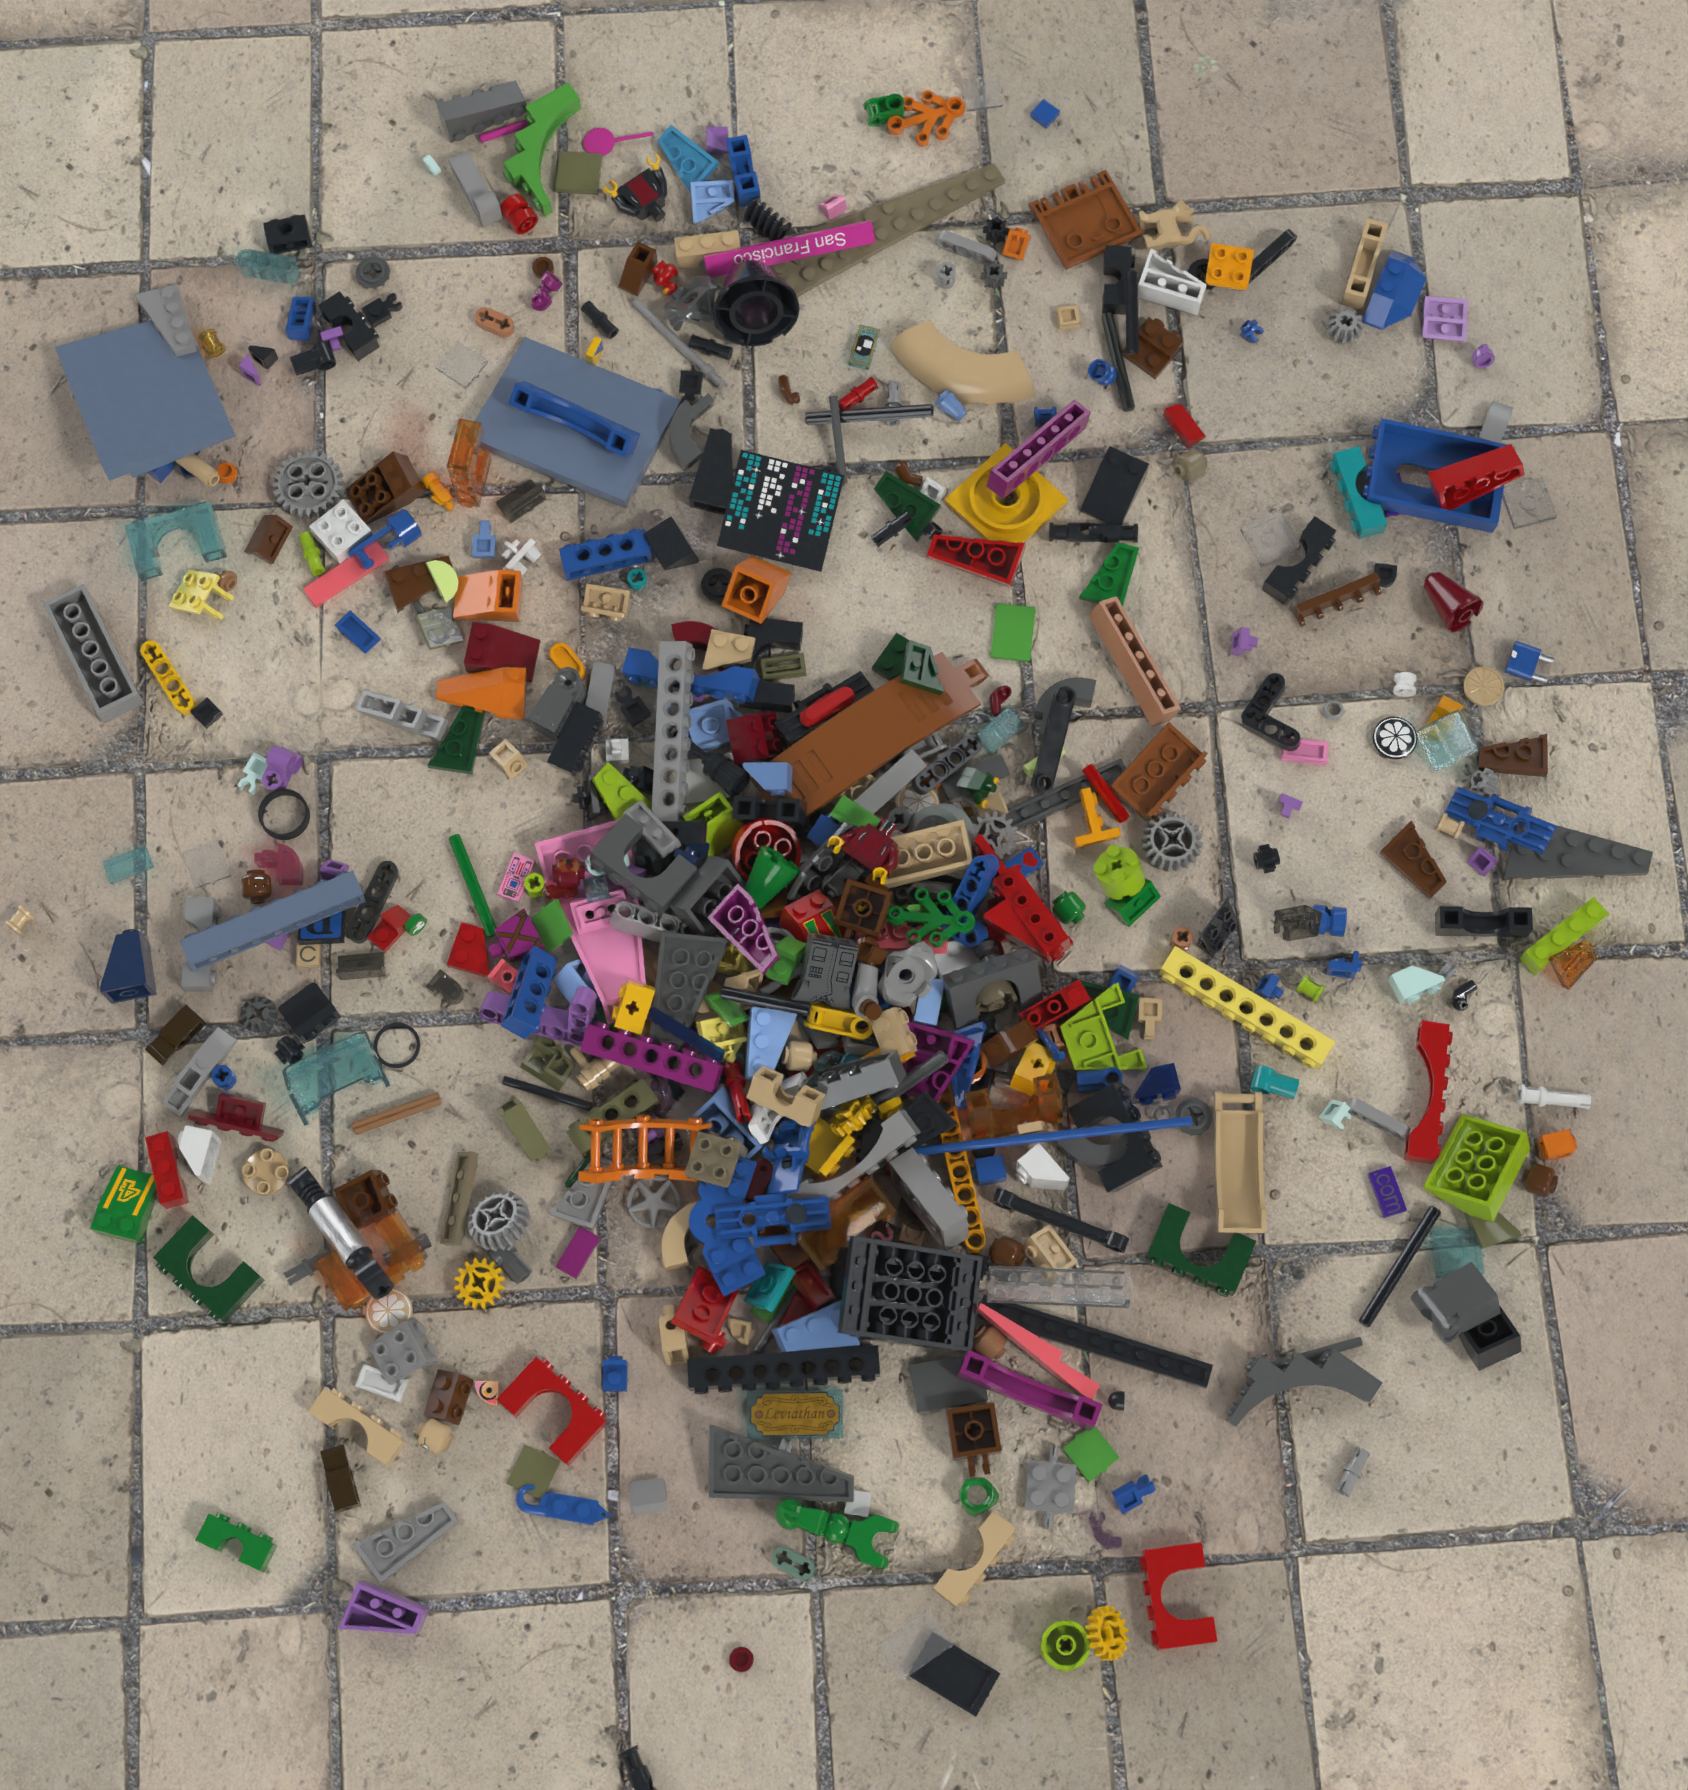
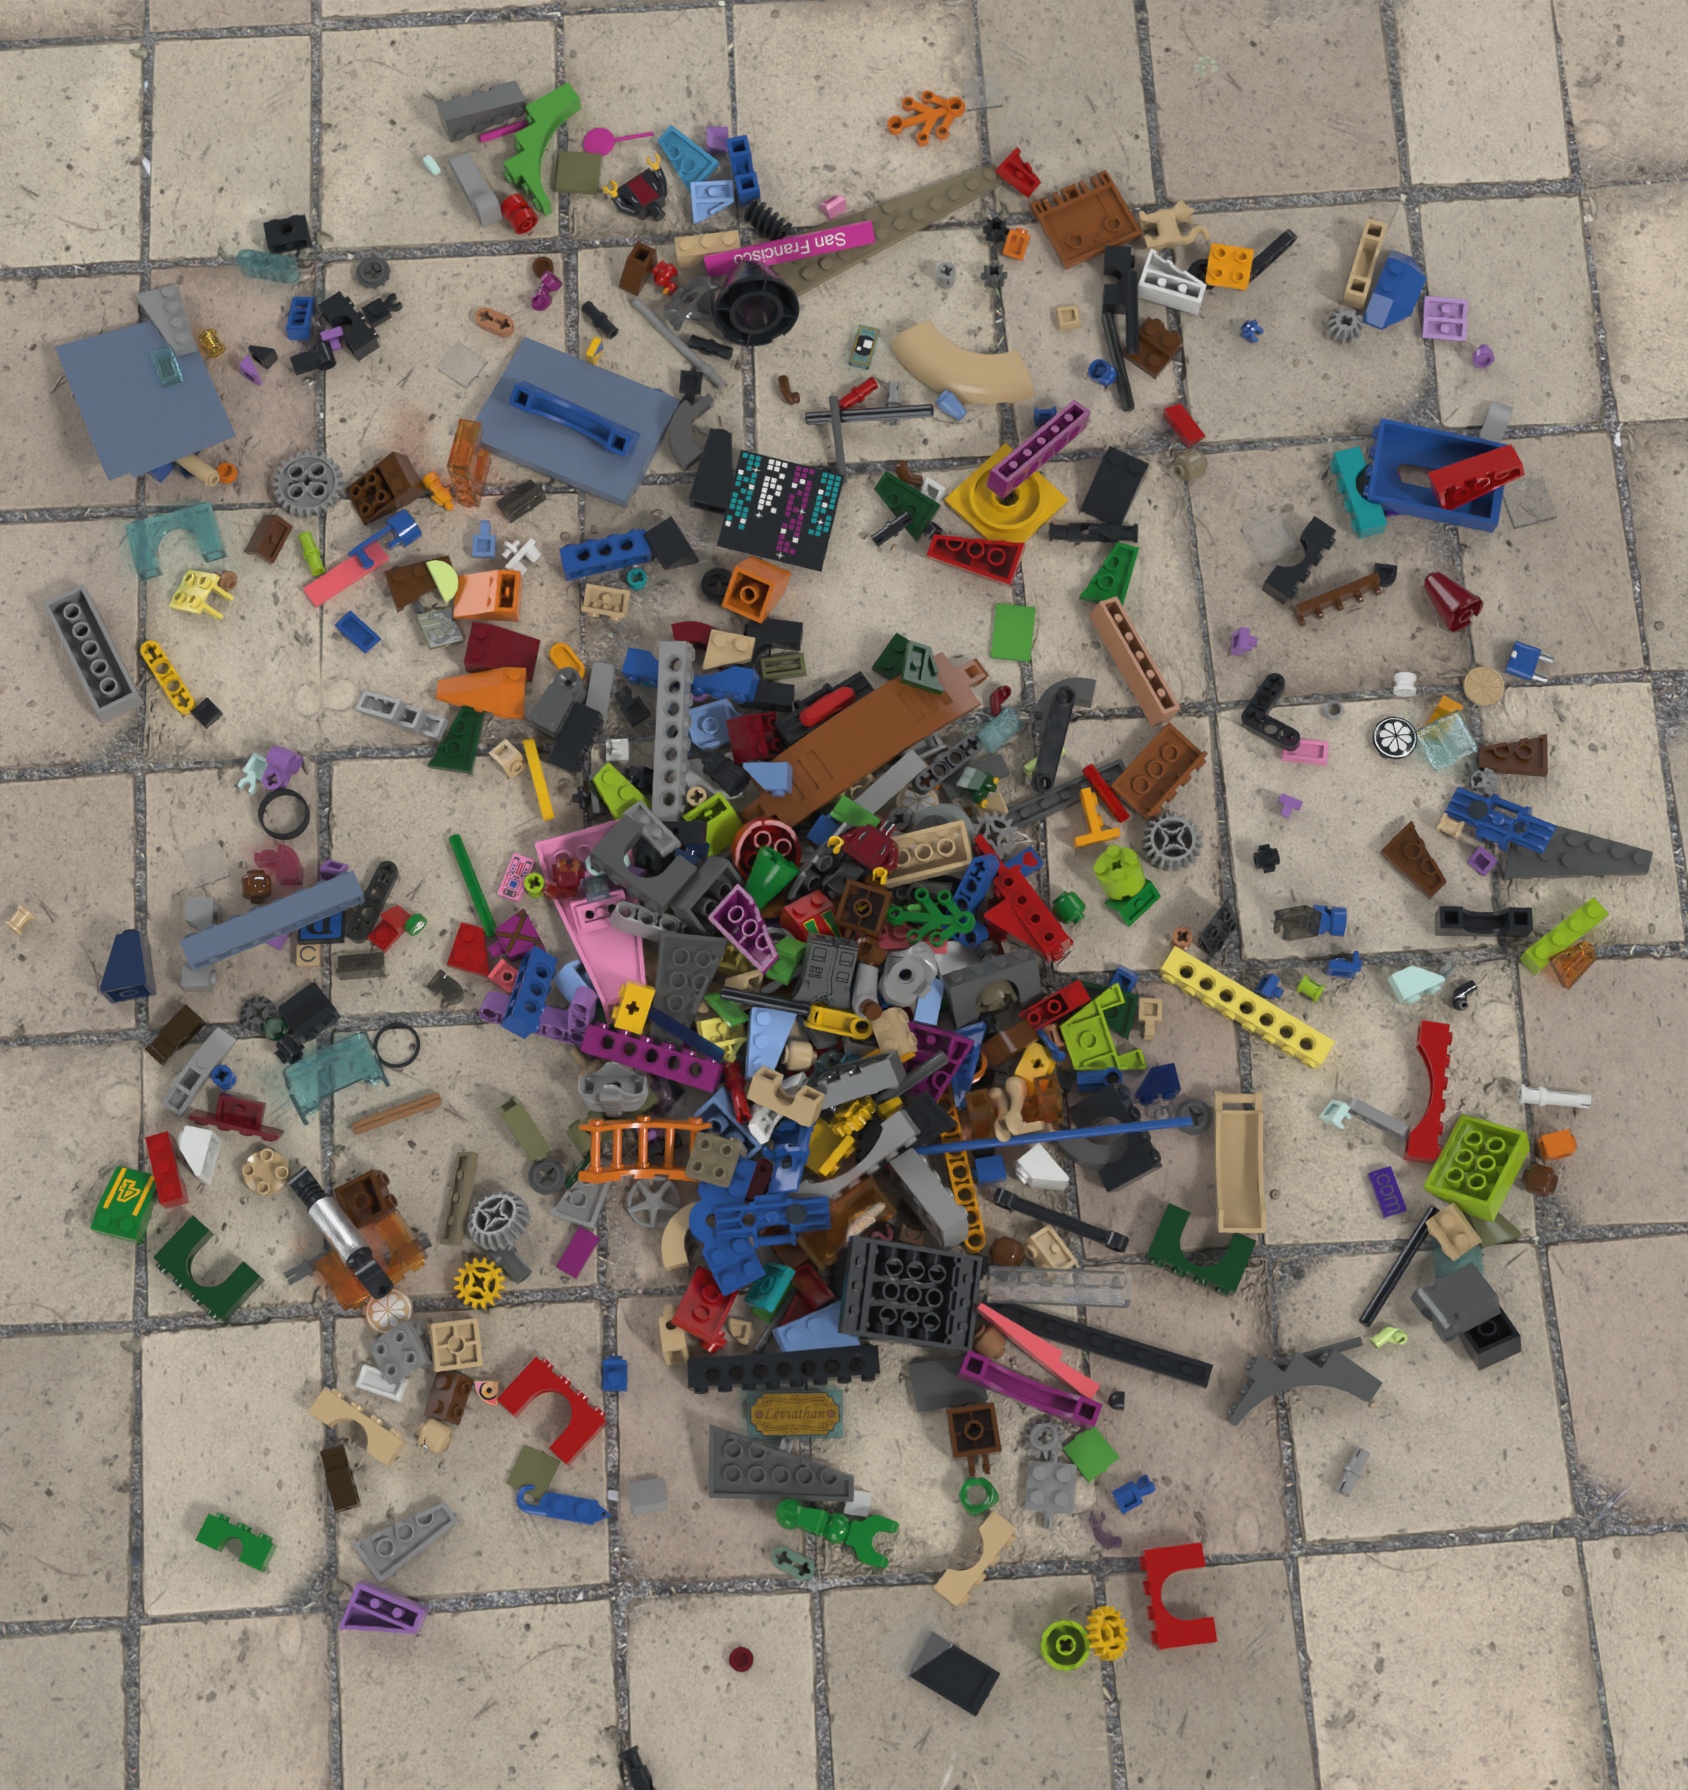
clear light blue tile [103,845,155,884] -> none
white brick [309,499,373,564] -> none
black bar [502,1076,593,1111] -> none
olive slope [520,1036,575,1091] -> none
bright green piece [532,899,573,952] -> none
black arch [732,796,807,825] -> none
green piece [863,93,905,127] -> none
light grey beam [936,230,997,266] -> none
blue tile [1030,99,1060,129] -> none
teal piece [1250,1065,1300,1100] -> none
none -> clear light blue tile [150,347,183,388]
none -> dark green tile [263,1017,288,1041]
none -> tan piece [426,1318,483,1372]
none -> yellow beam [523,737,555,821]
none -> dark grey gear [528,1158,566,1196]
none -> light grey piece [577,1062,649,1117]
none -> tan bush [686,786,709,808]
none -> tan piece [987,1077,1027,1142]
none -> red wing [995,147,1041,198]
none -> light grey gear [1024,1417,1066,1459]
none -> yellowish green arm [1370,1327,1408,1349]
none -> tan bracket [1425,1202,1482,1261]

